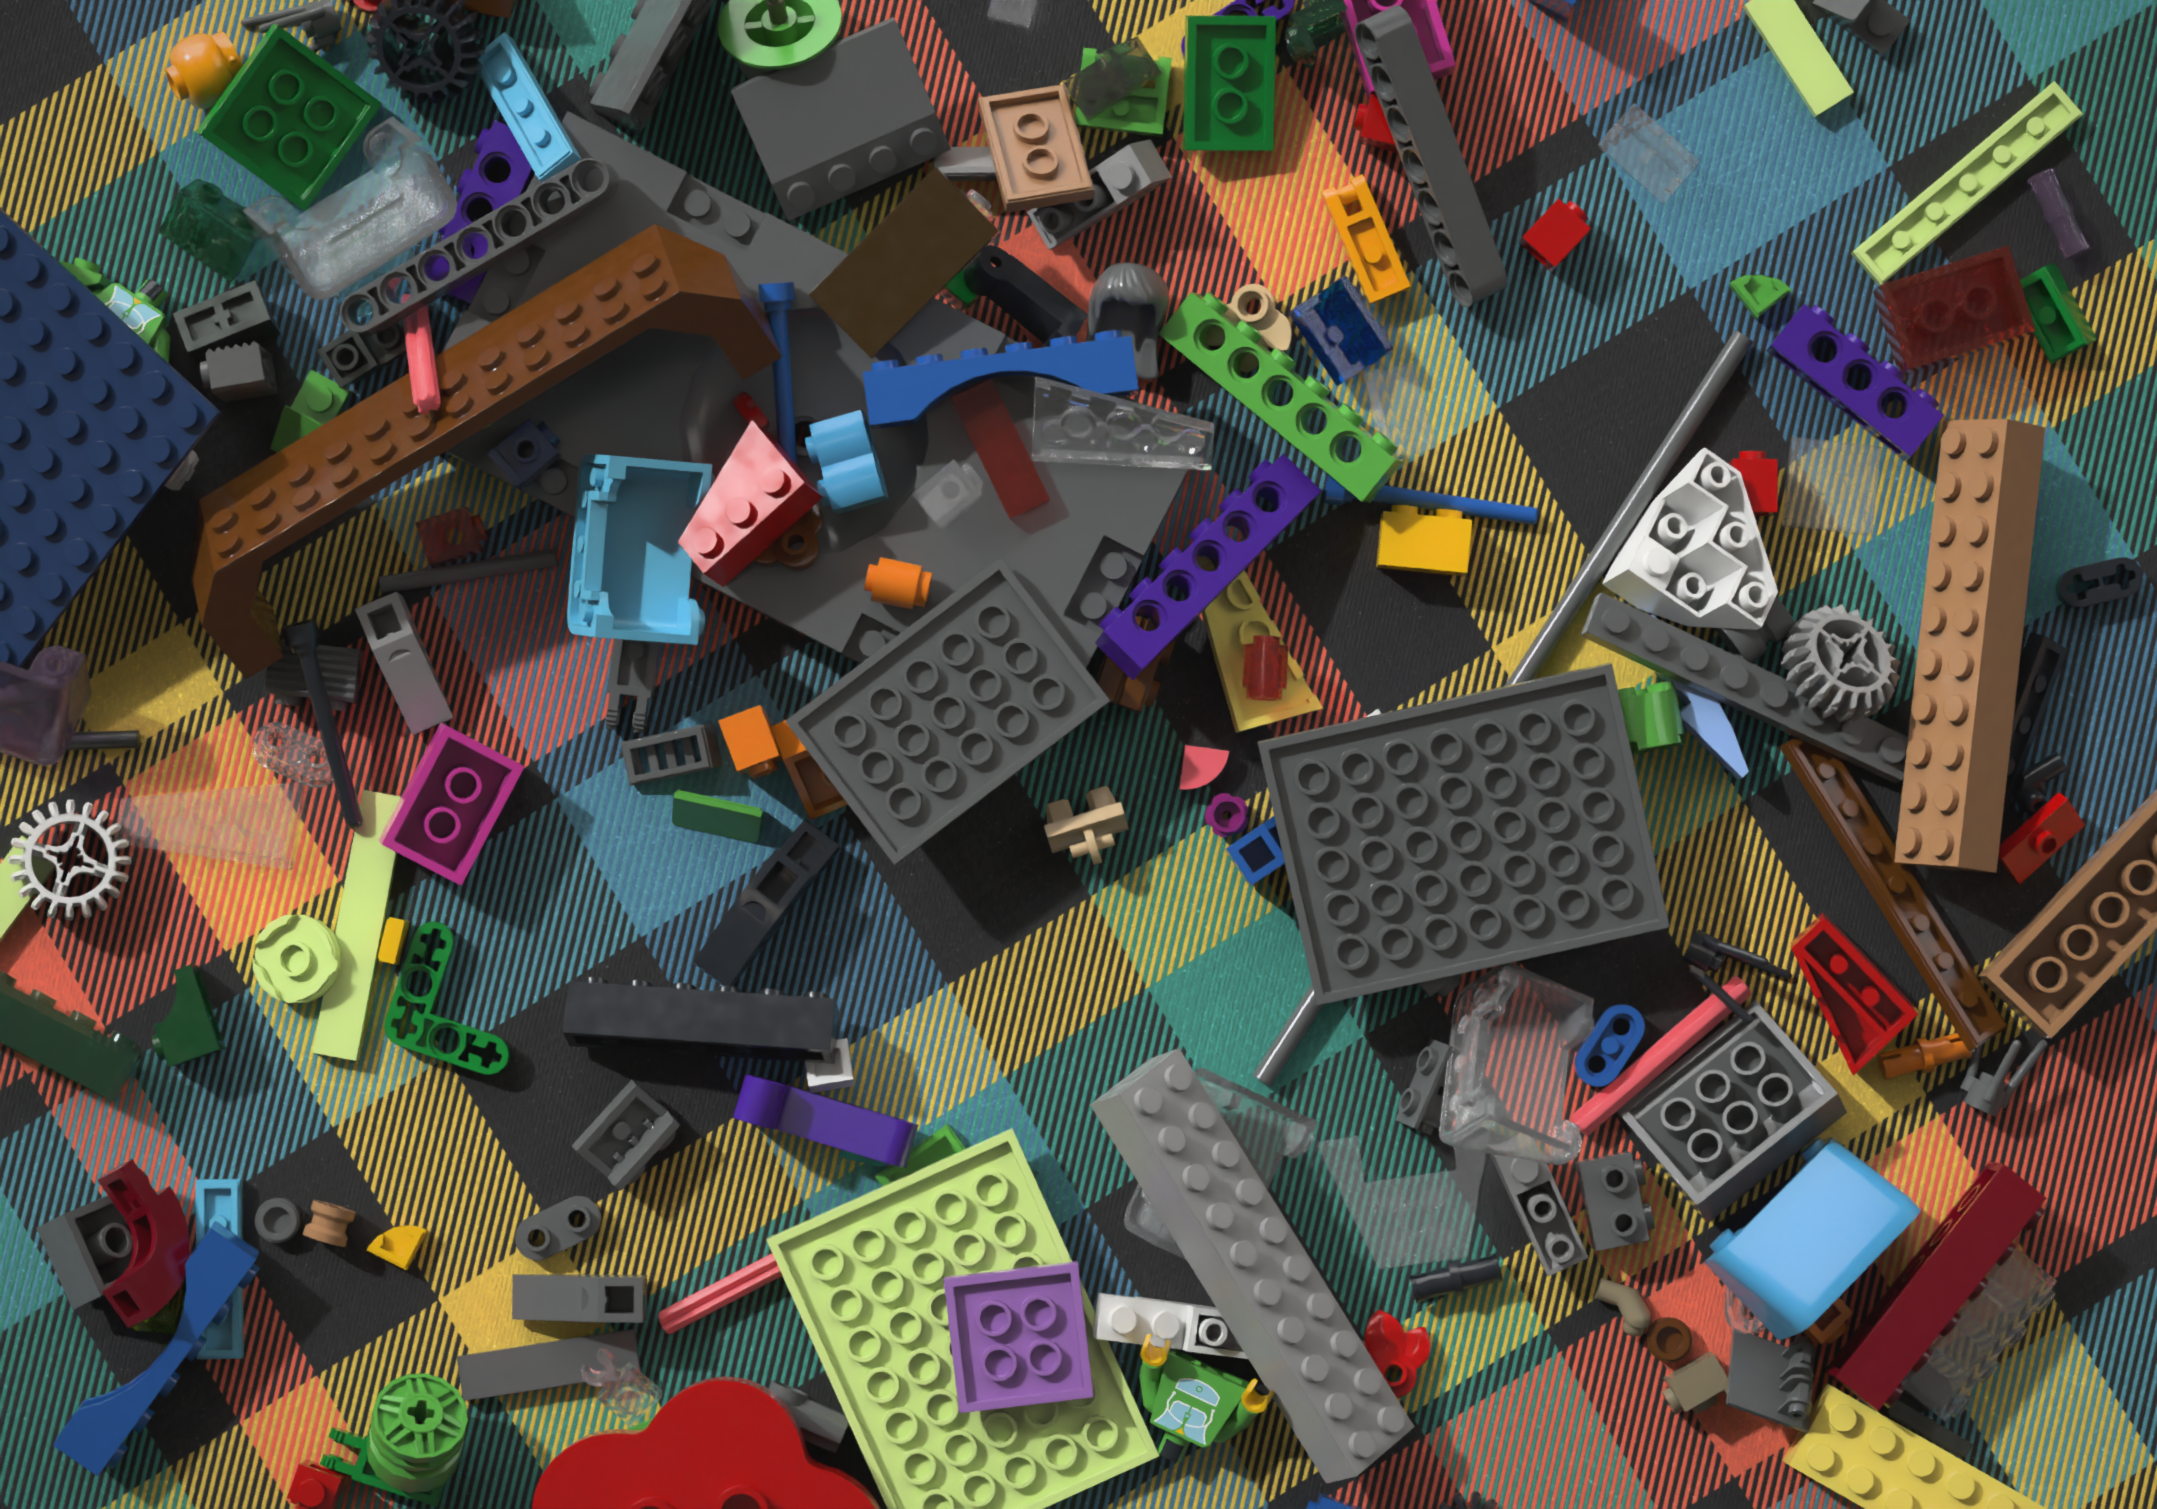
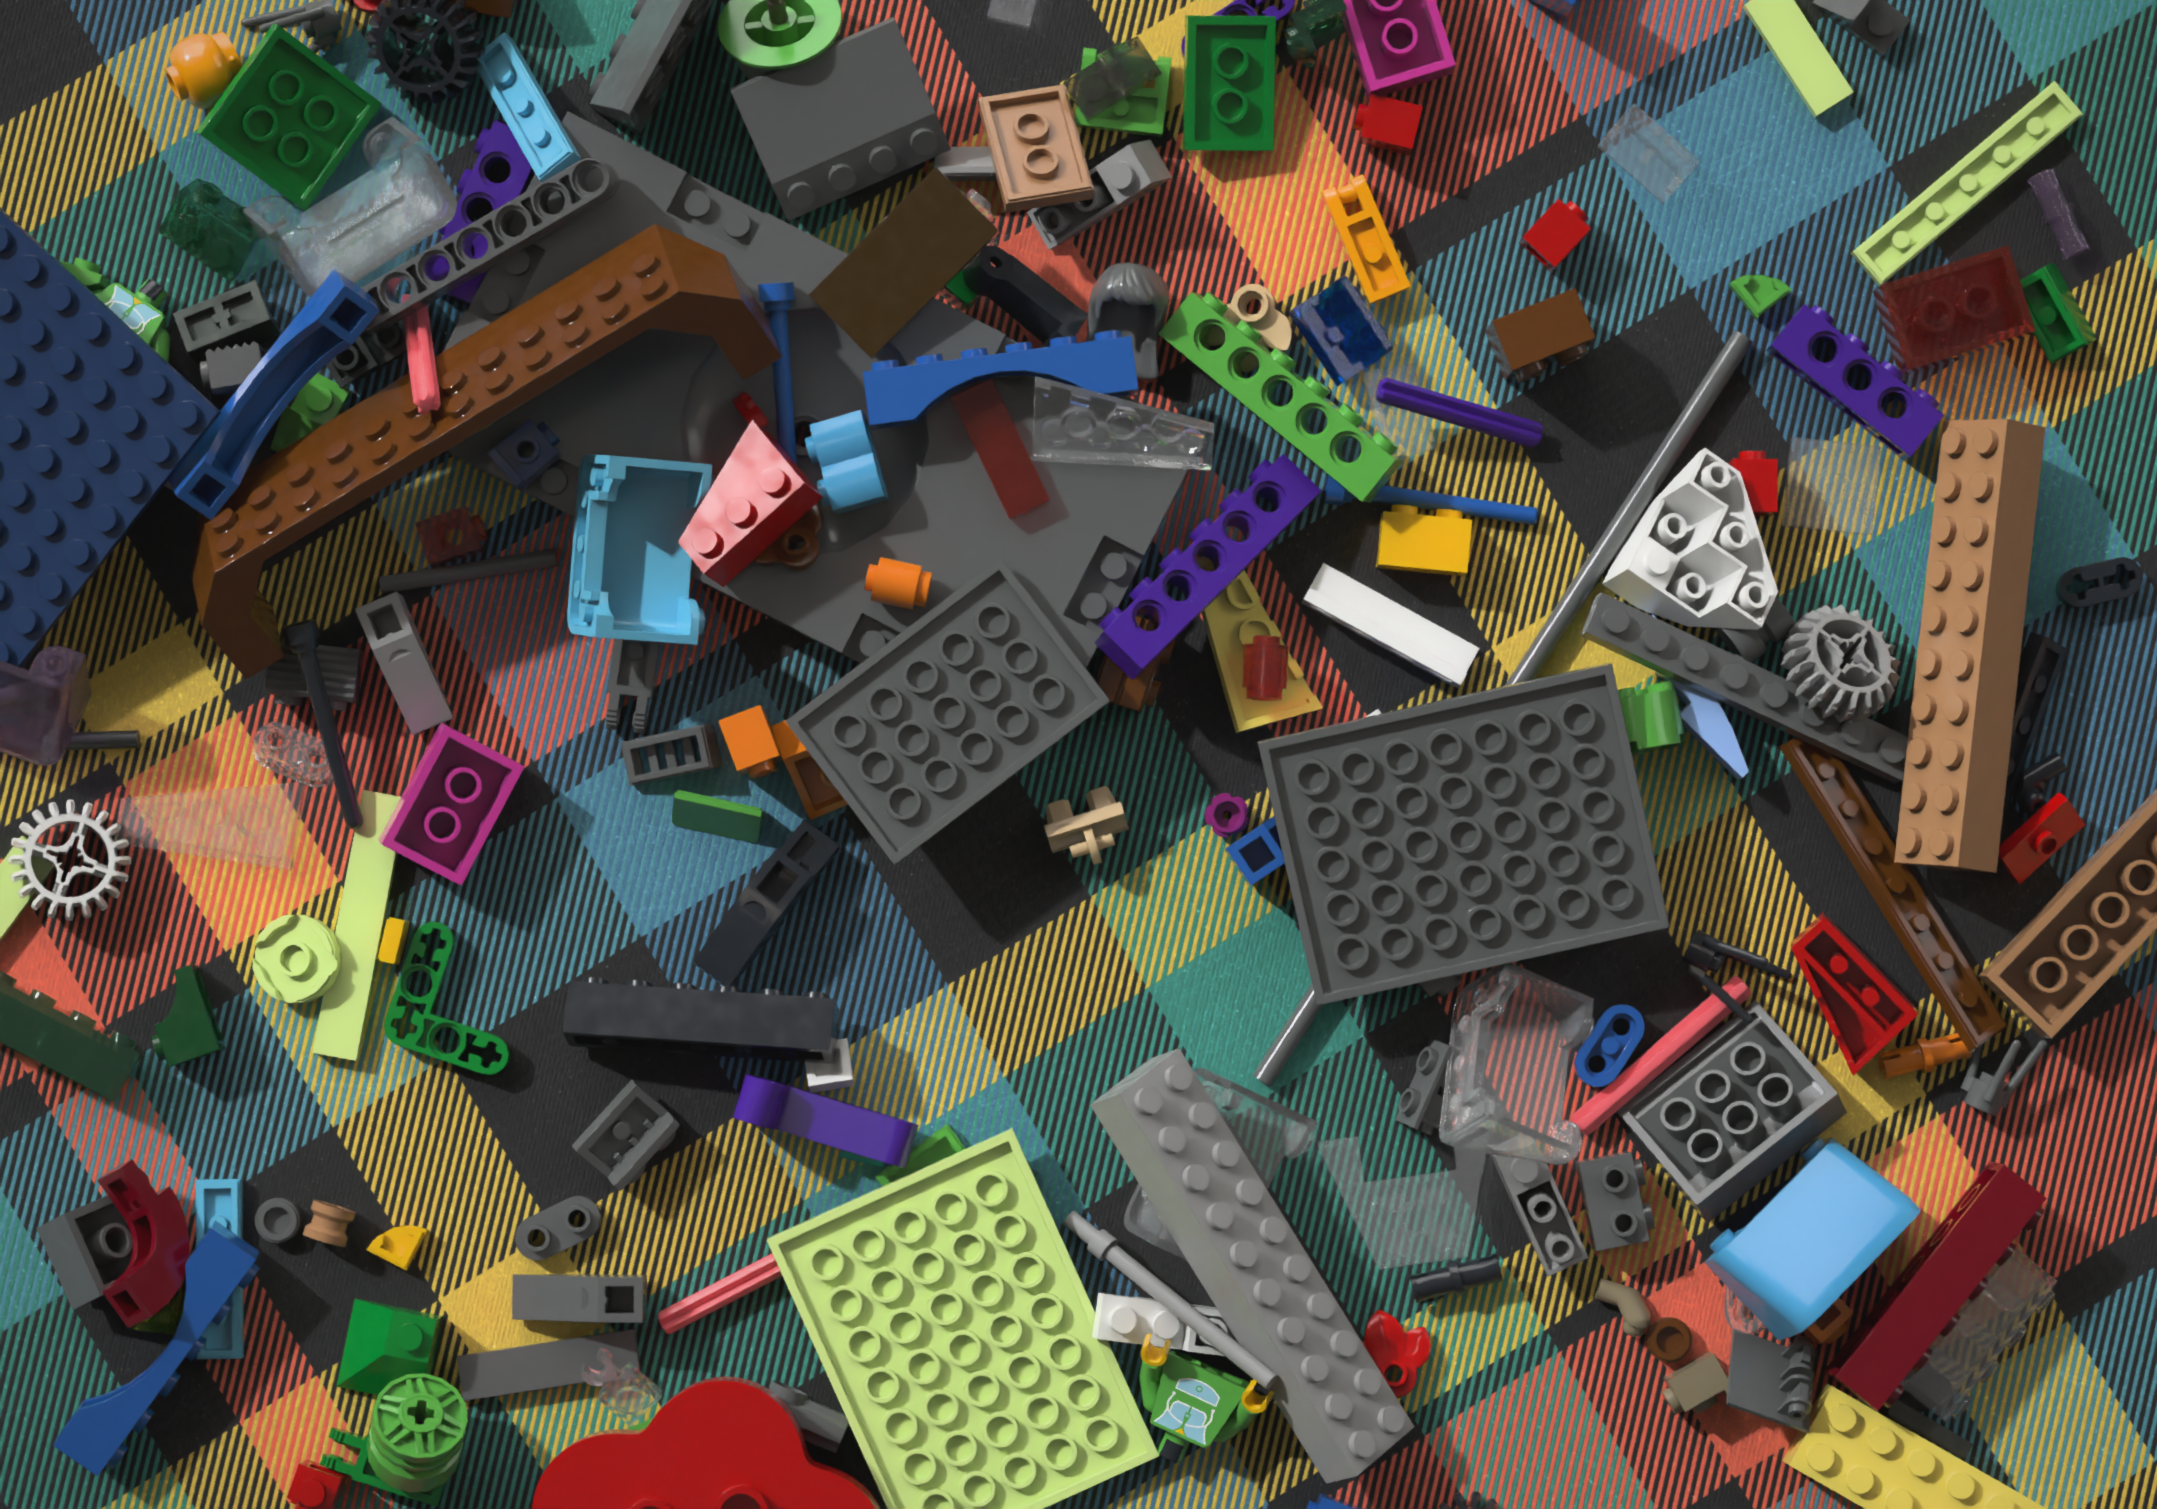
clear brick [912,459,984,532] -> none
medium lavender plate [943,1261,1094,1413] -> none
coral tile [1179,745,1229,790] -> none
dark grey beam [1355,5,1507,307] -> none
none -> blue arch [168,269,380,520]
none -> green slope [336,1298,443,1395]
none -> light grey bar [1063,1211,1278,1389]
none -> white fence [1302,563,1479,688]
none -> dark purple axle [1375,377,1543,447]
none -> reddish brown brick [1485,288,1595,384]

